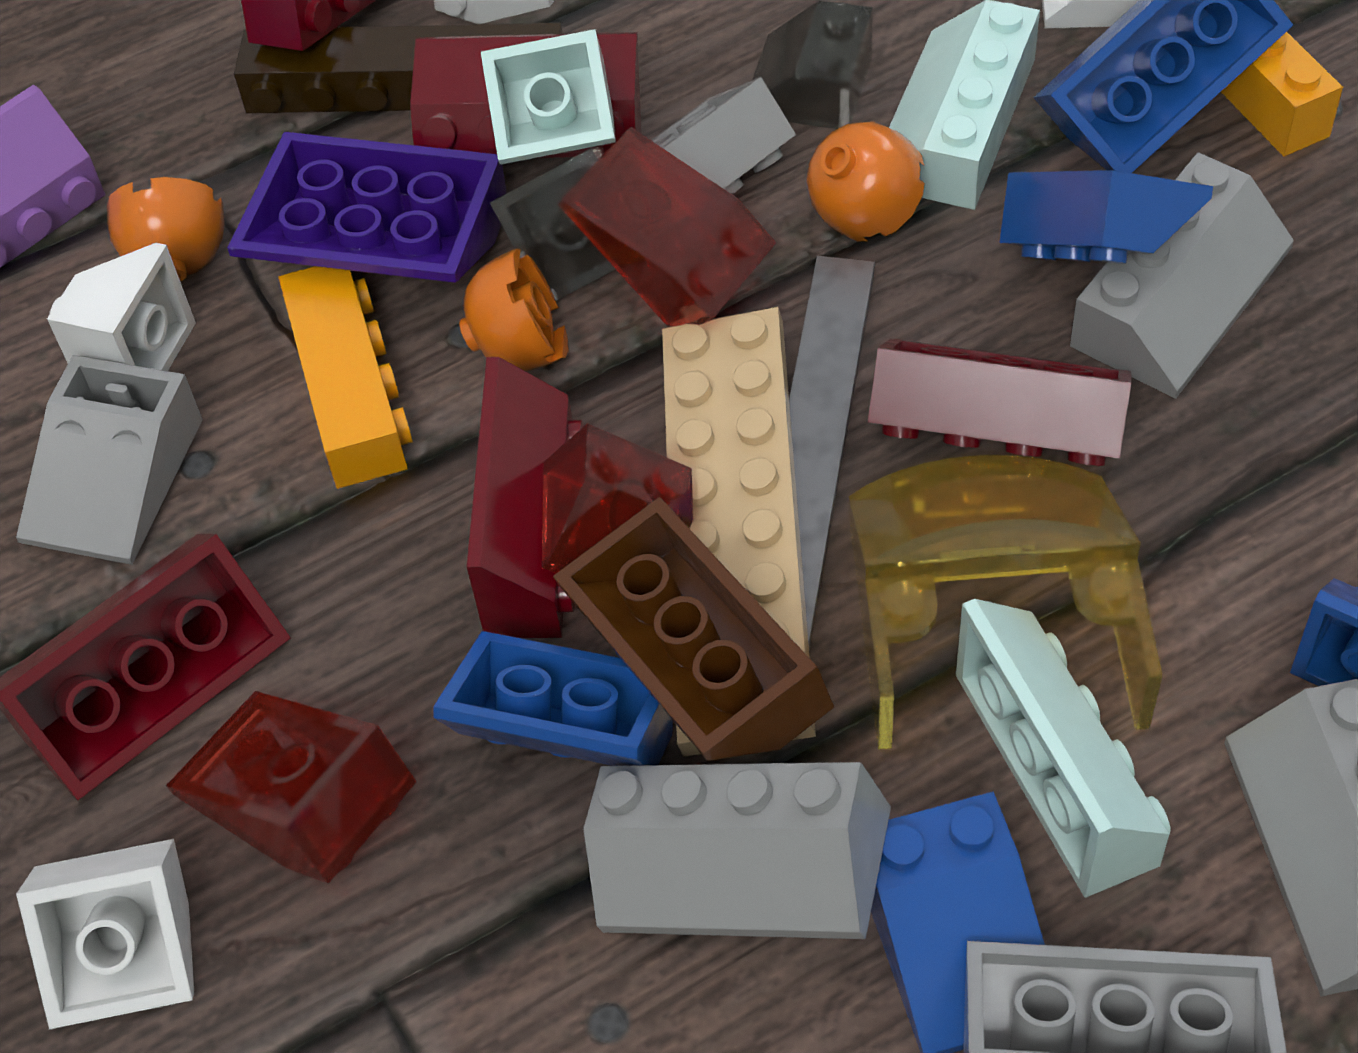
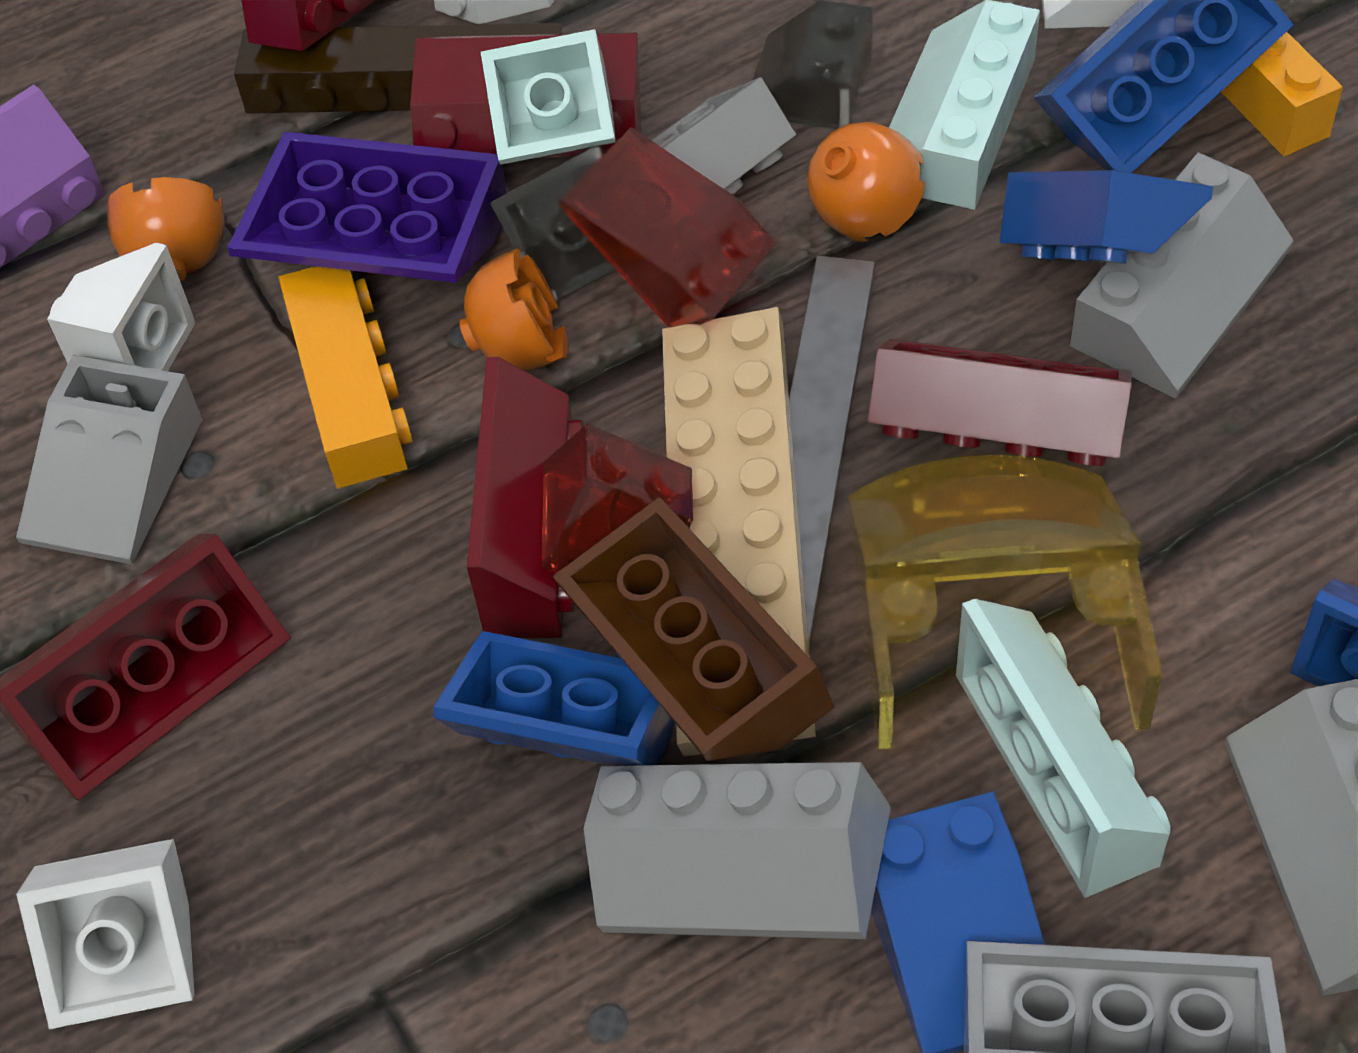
clear red slope [166,691,417,884] -> none

